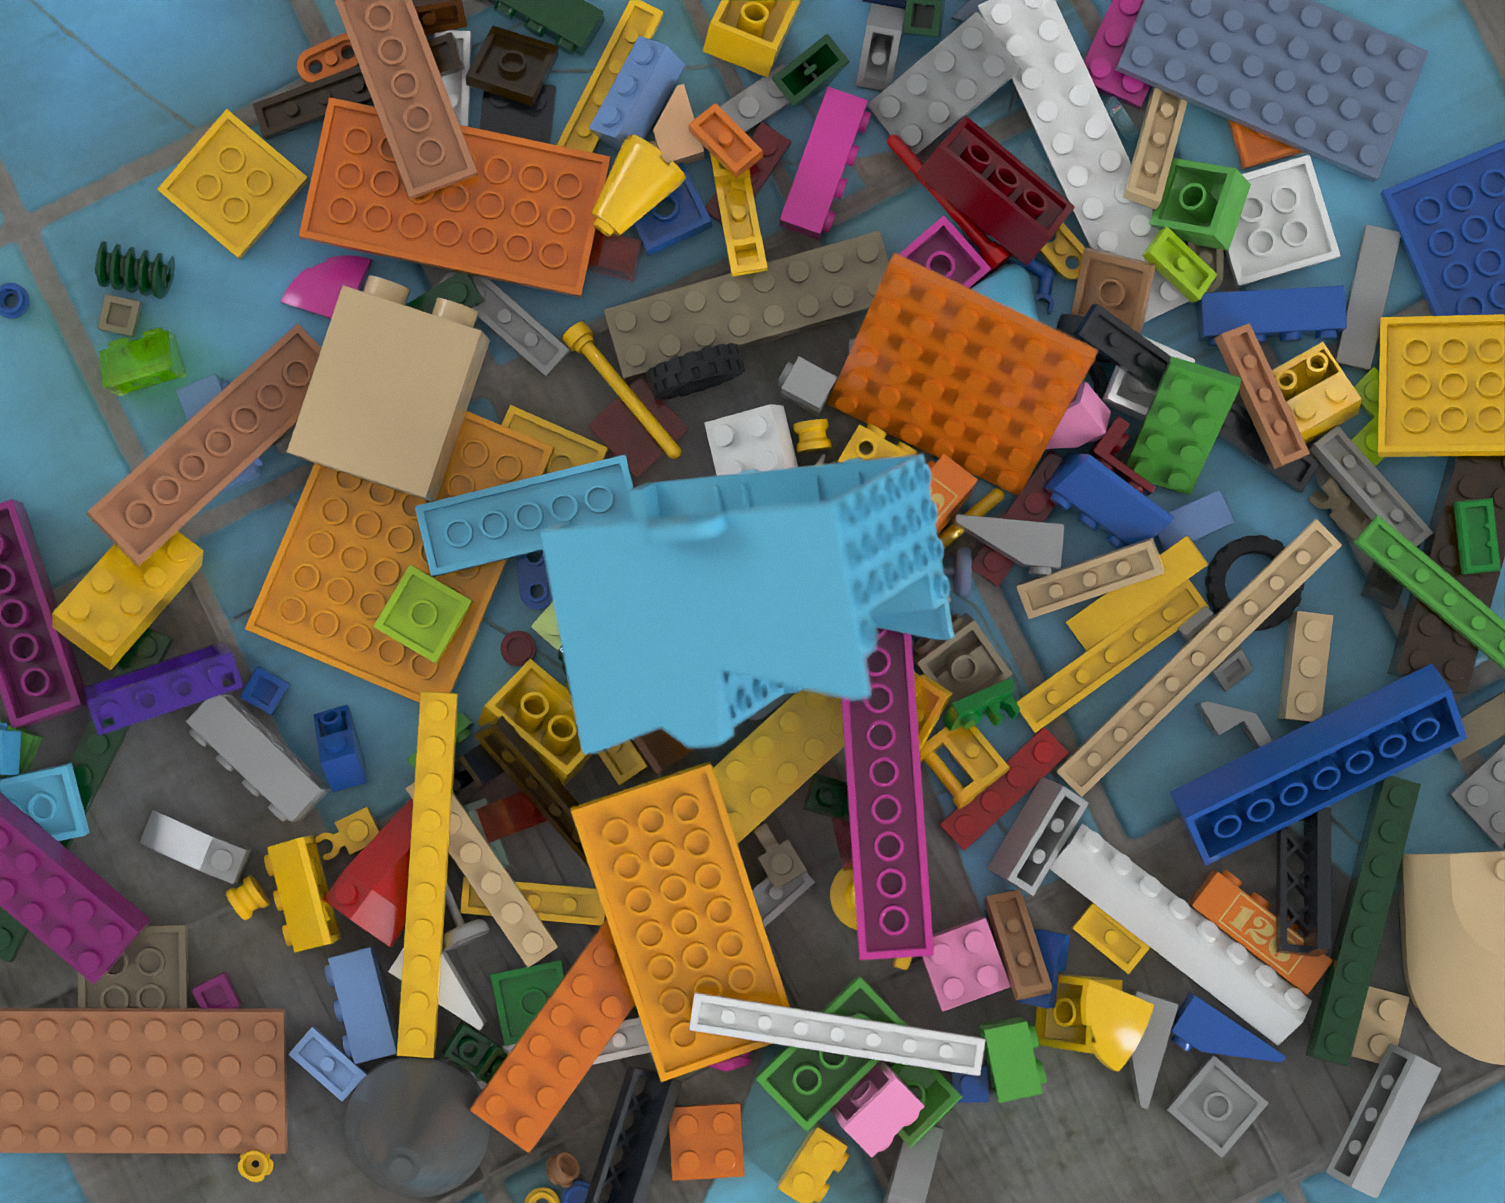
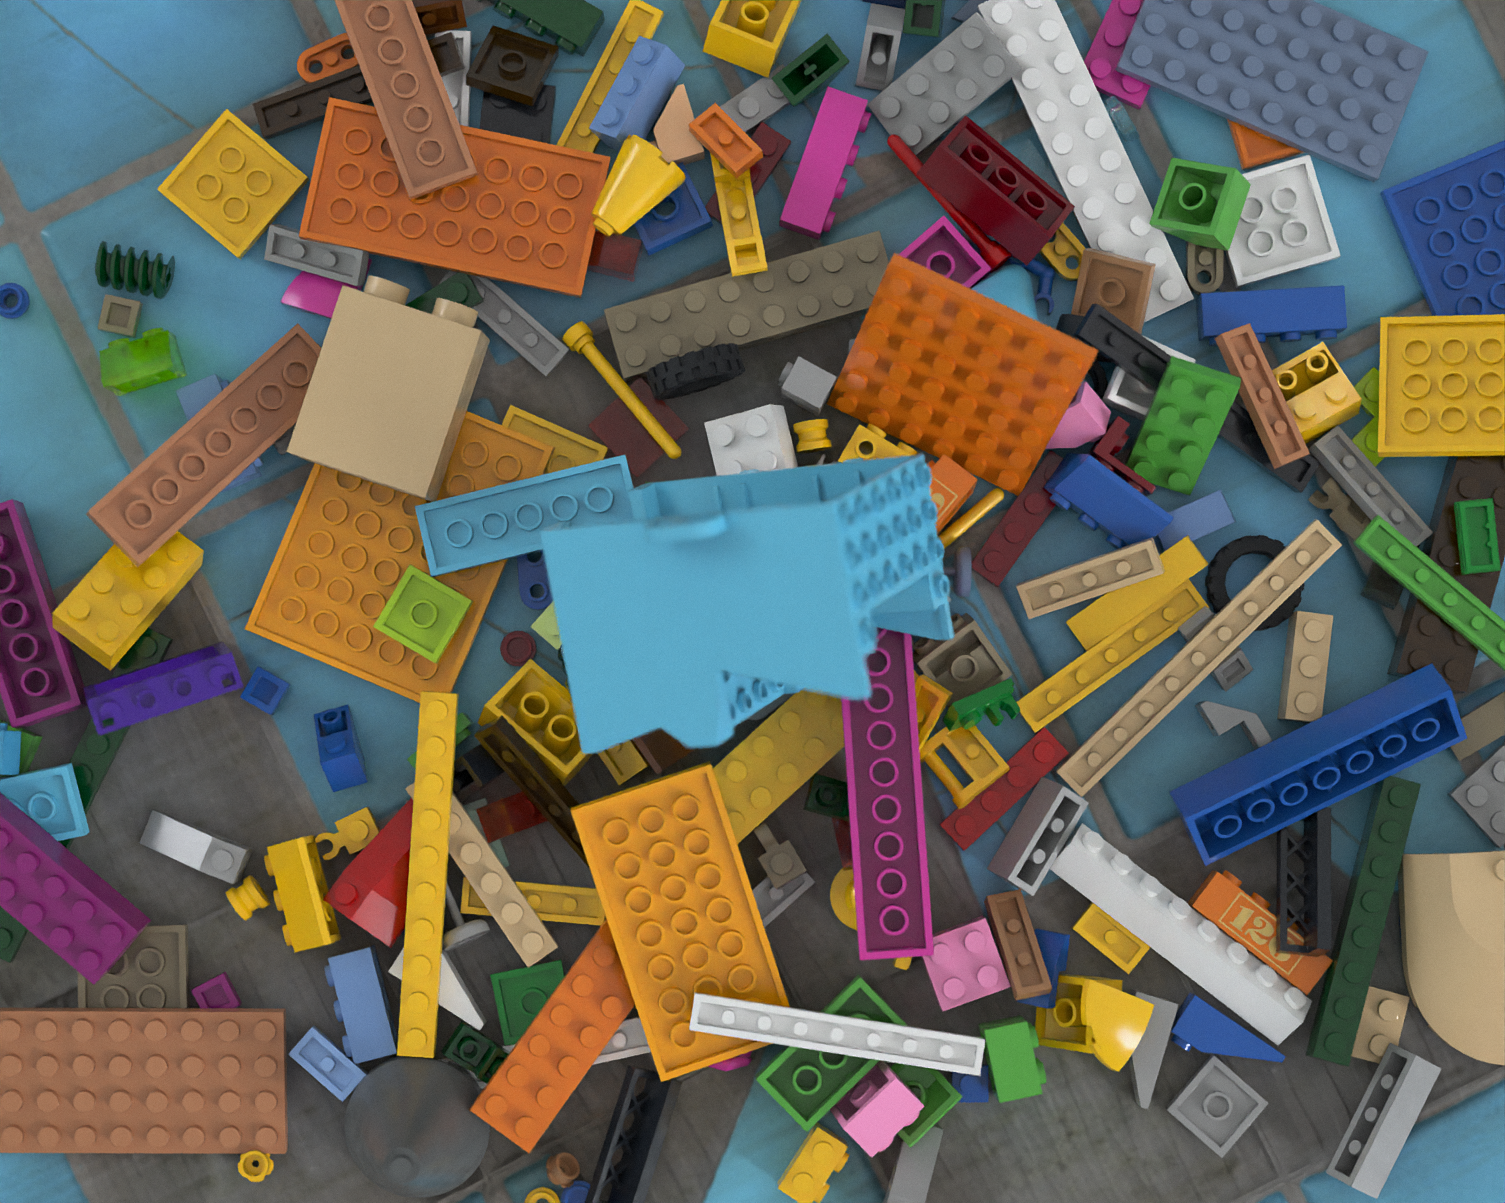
light grey brick [185,692,332,822] -> none
orange plate [669,1102,744,1181] -> none
light grey slope [953,514,1064,575] -> none
tan plate [1123,87,1187,210] -> none
lime plate [1142,227,1218,303] -> none
light grey tile [1334,224,1401,371] -> none
none -> light grey plate [264,224,369,286]

